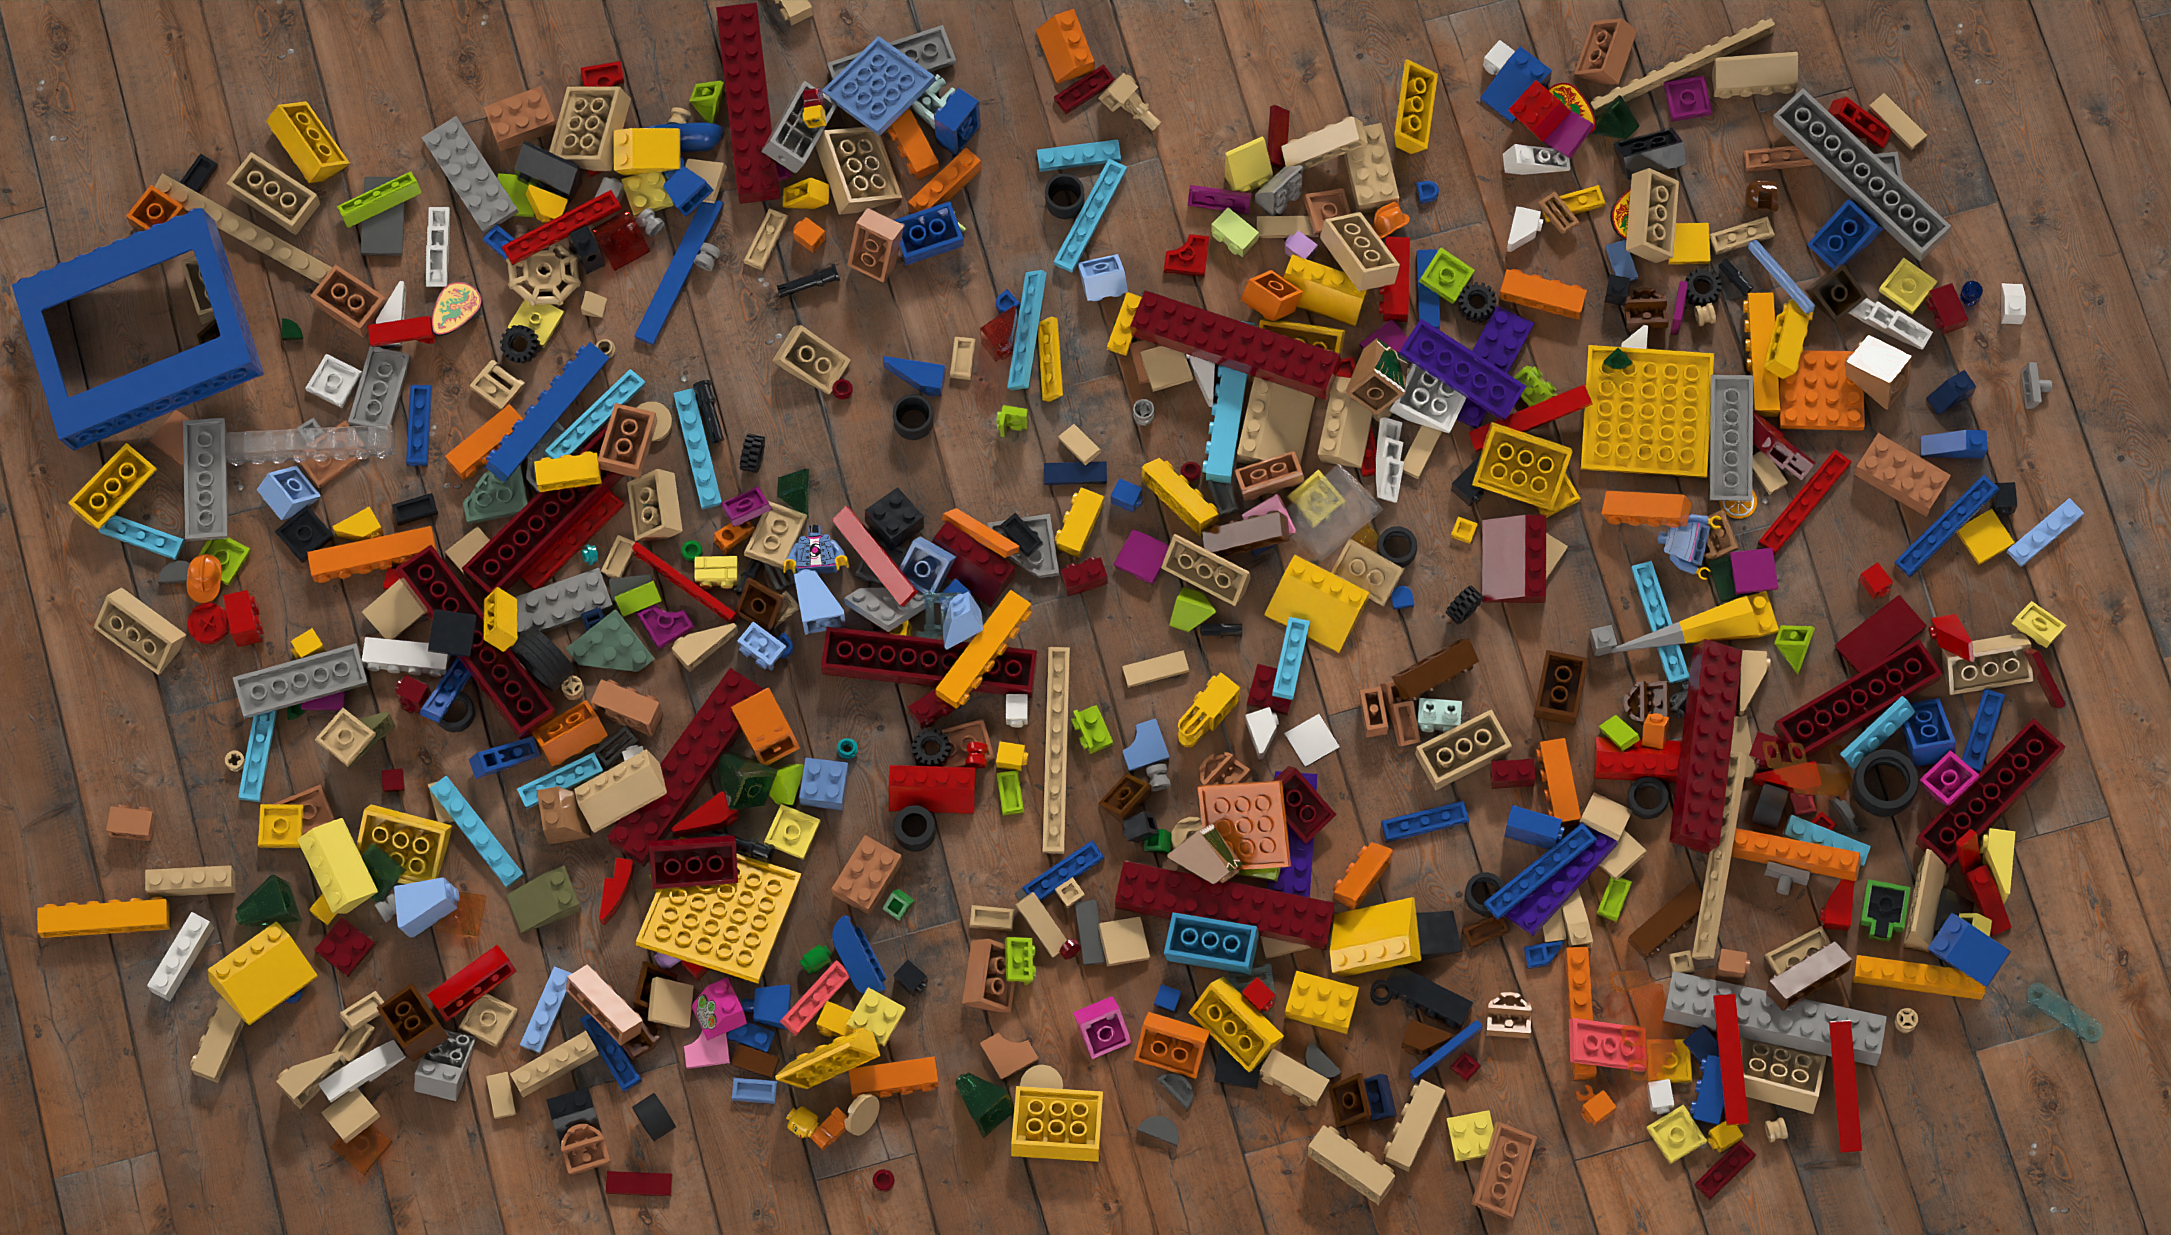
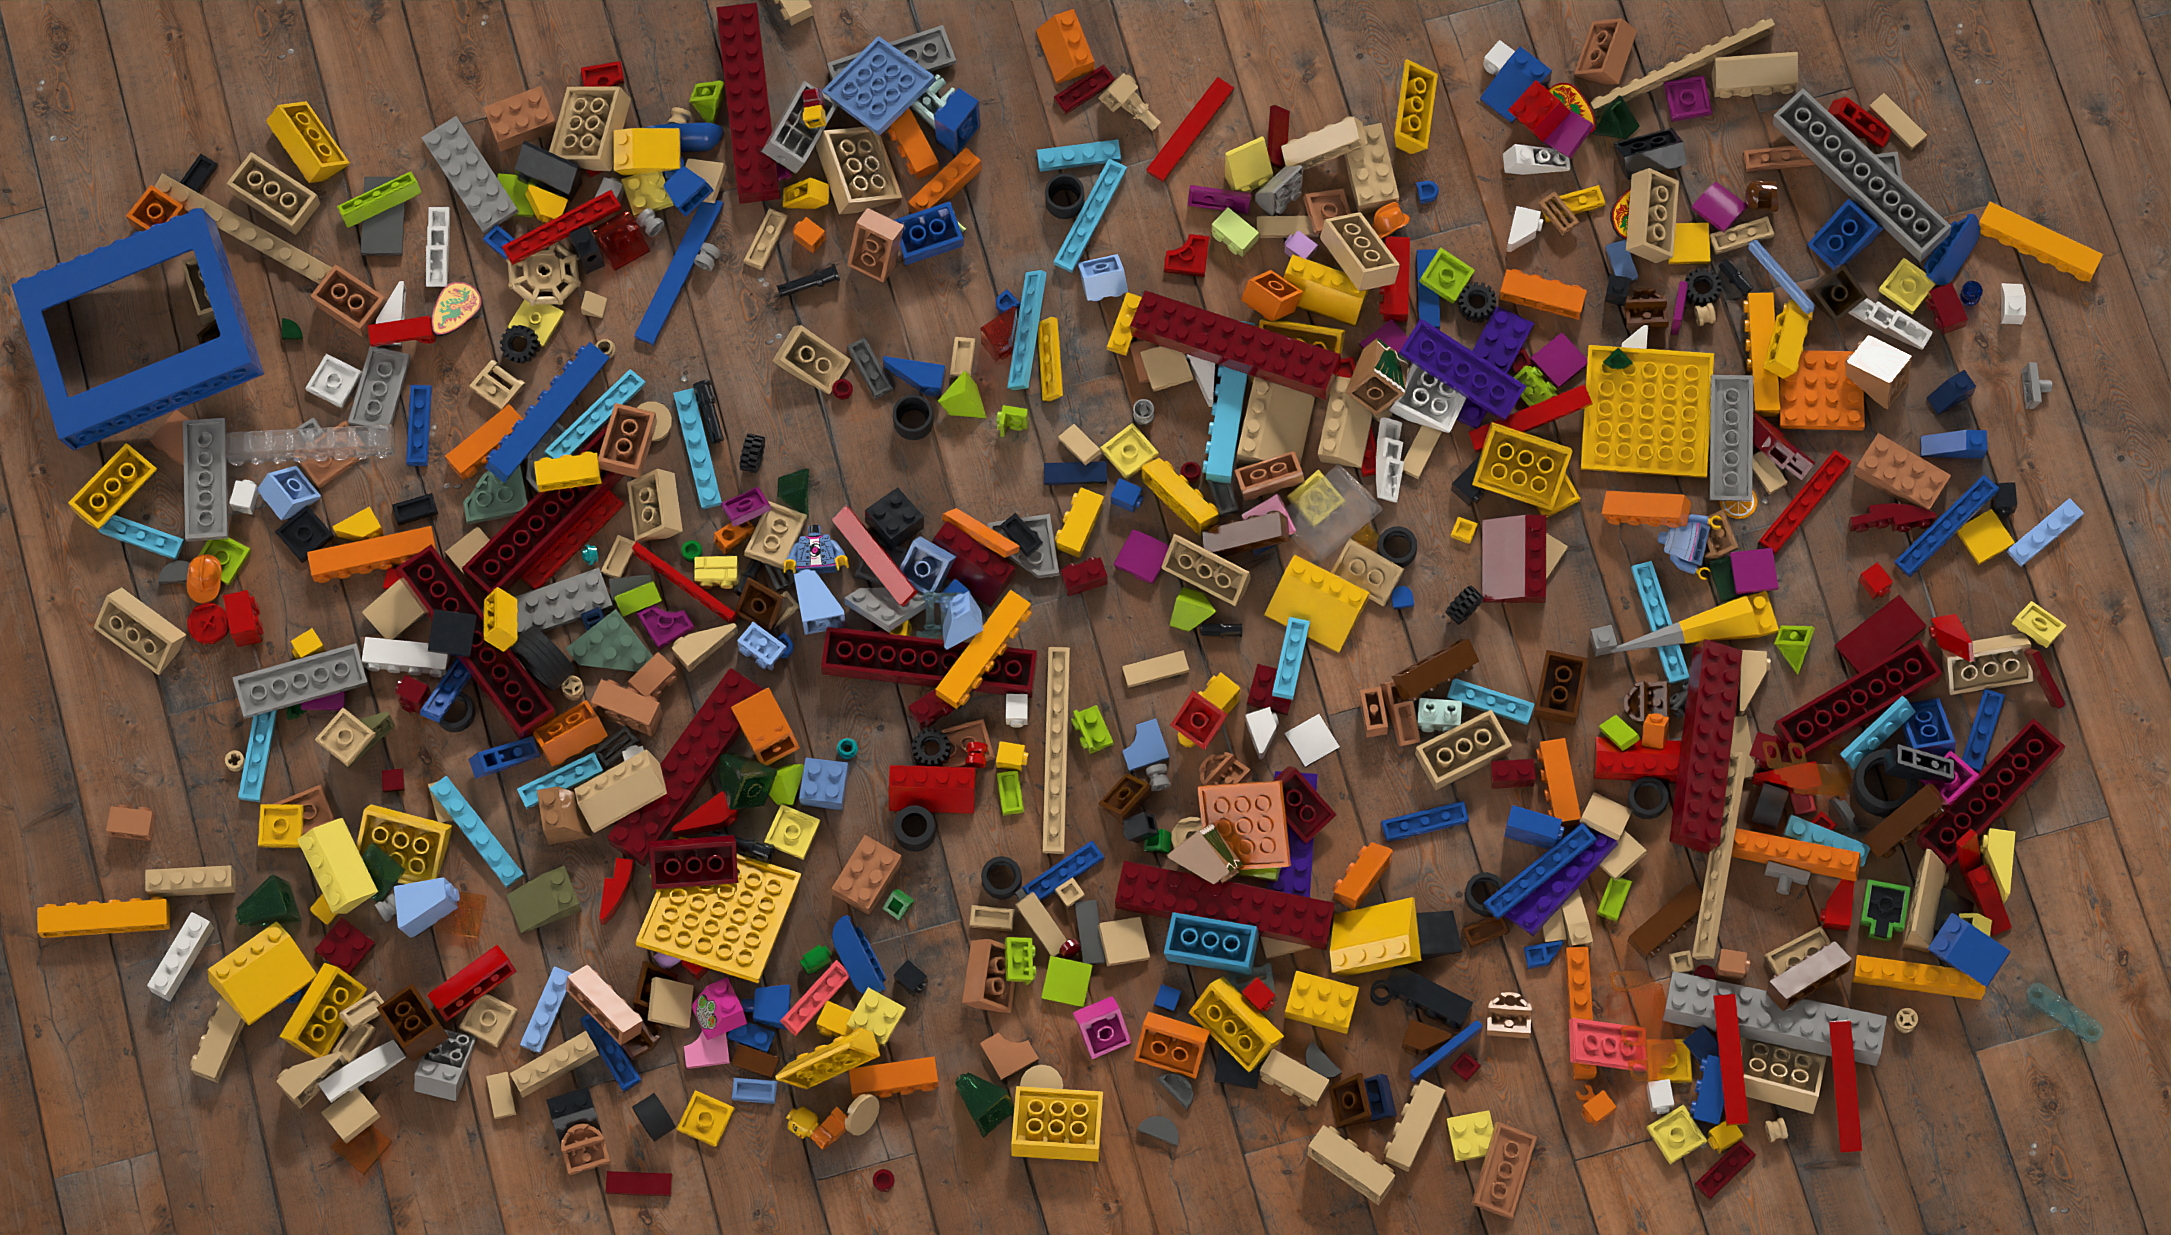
none -> white brick [229,480,259,515]
none -> yellow slope [279,963,367,1059]
none -> nougat brick [628,652,678,699]
none -> yellow tile [677,1090,735,1148]
none -> dark grey tile [847,337,894,400]
none -> lime slope [938,371,986,418]
none -> black tyre [981,856,1022,899]
none -> lime tile [1041,956,1093,1007]
none -> light yellow plate [1100,423,1159,480]
none -> red tile [1146,77,1234,183]
none -> red slope [1170,690,1228,750]
none -> medium azure plate [1447,678,1535,725]
none -> dark red tile [1511,348,1534,375]
none -> magenta tile [1531,332,1587,389]
none -> magenta slope [1691,181,1748,233]
none -> dark red plate [1694,965,1715,980]
none -> dark red slope [1848,503,1937,533]
none -> reddish brown brick [1862,784,1948,859]
none -> black slope [1884,744,1954,781]
none -> blue brick [1924,214,1980,285]
none -> light orange brick [1979,202,2103,283]

